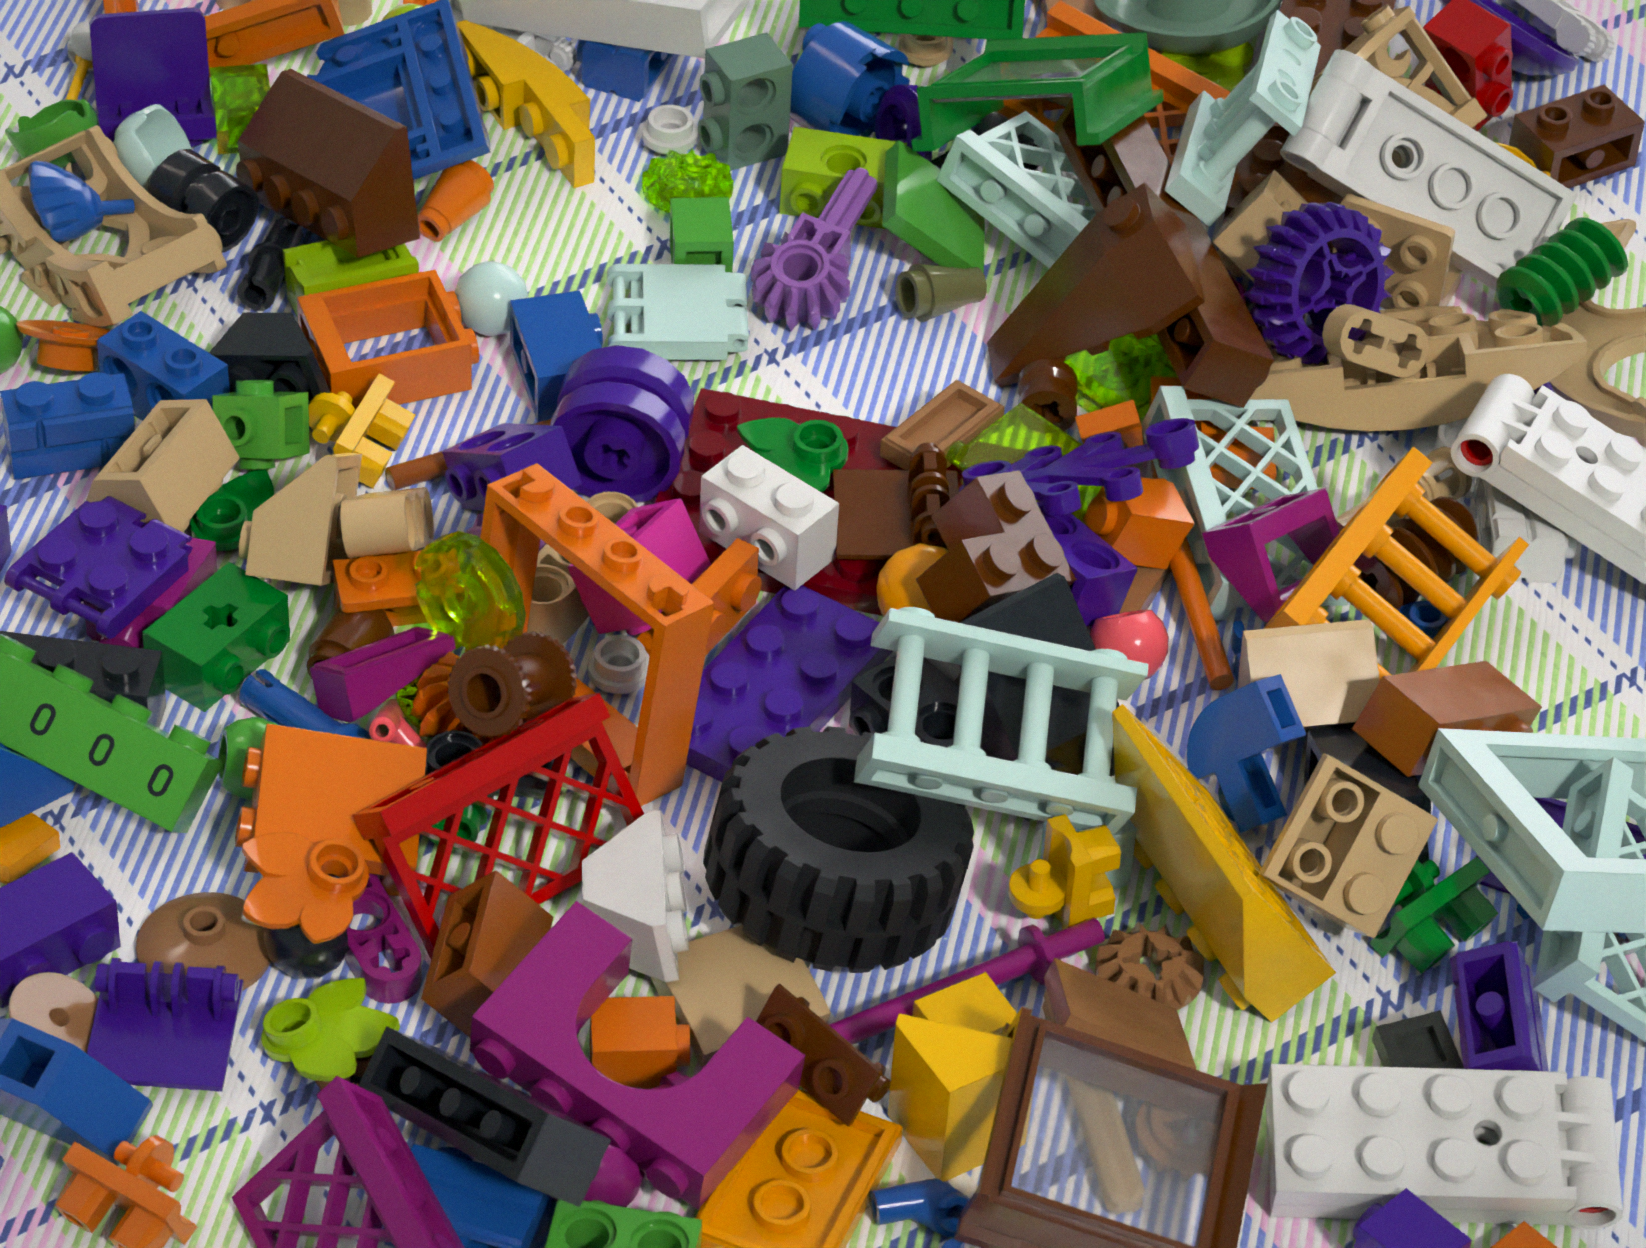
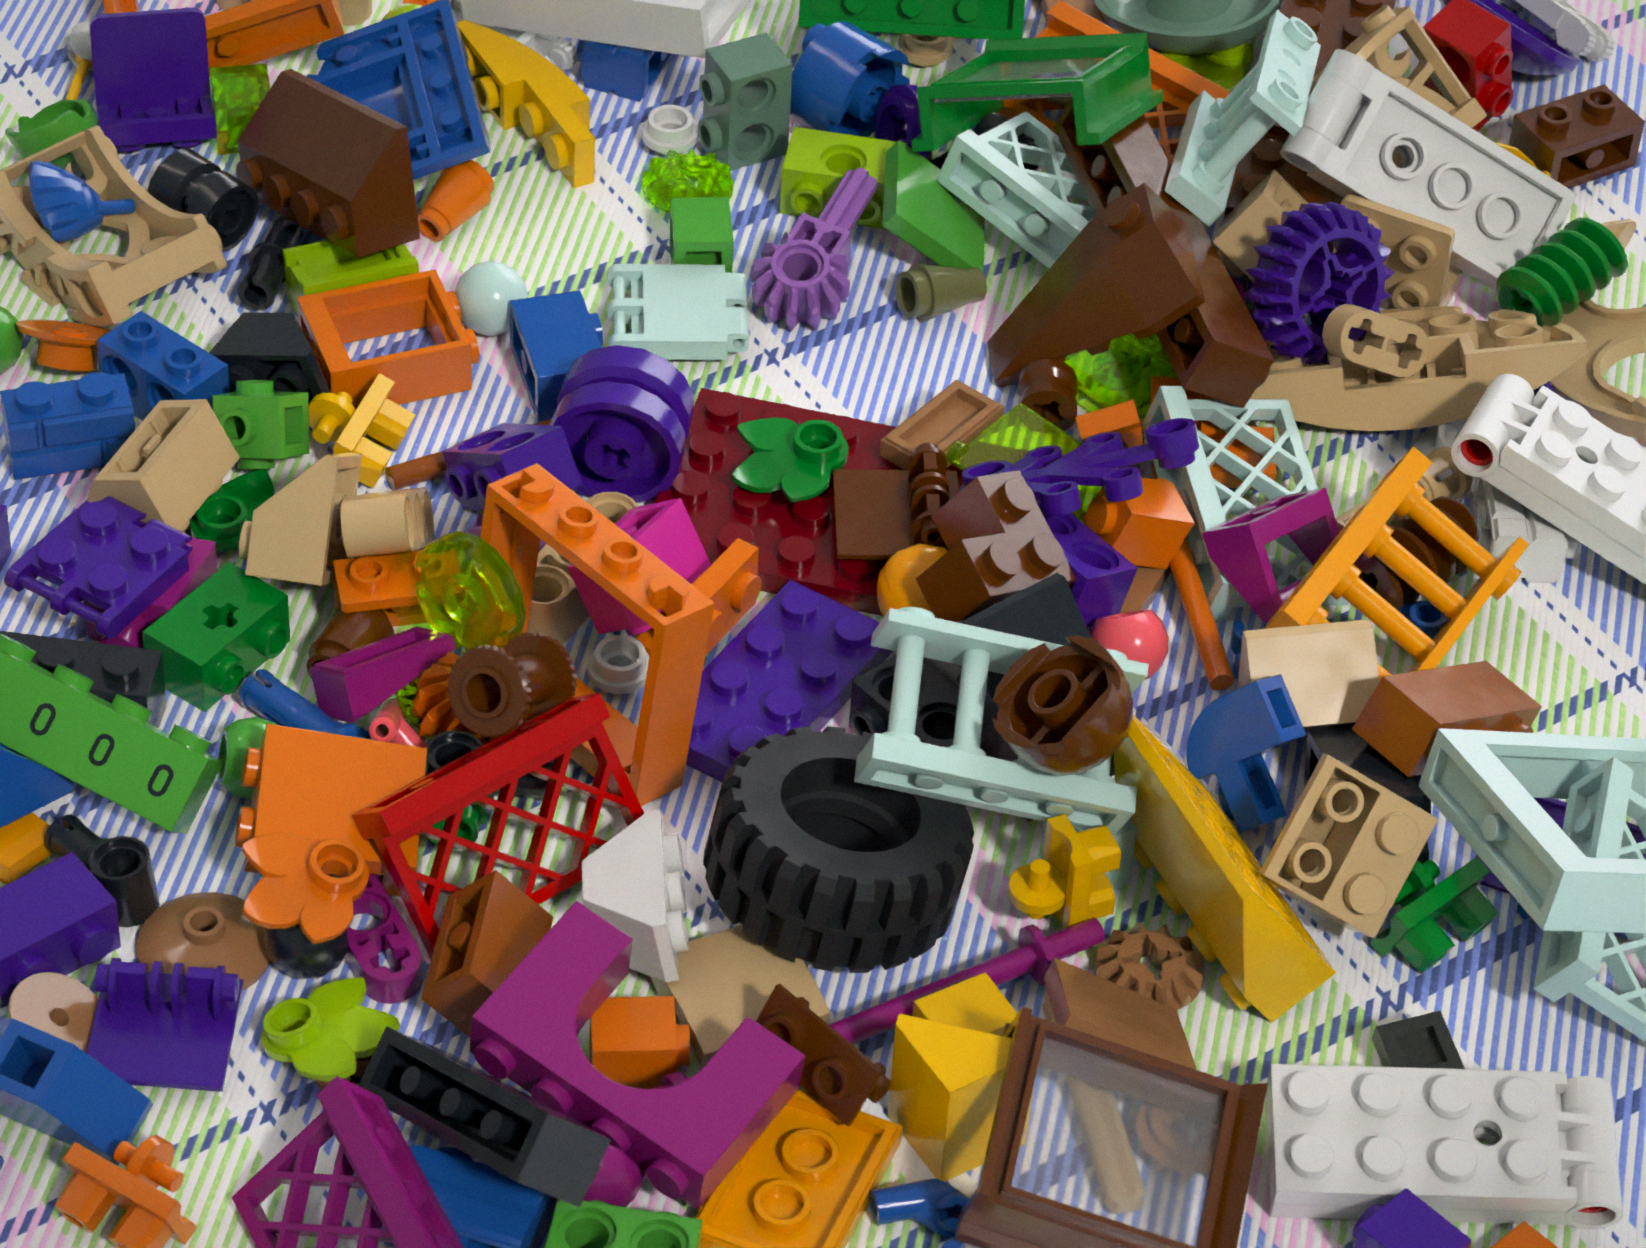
light aqua hair [113,104,192,191] -> none
white brick [699,445,839,591] -> none
dark purple brick [1450,941,1549,1071] -> none
none -> black pin [44,814,160,928]
none -> reddish brown cylinder [992,635,1133,776]

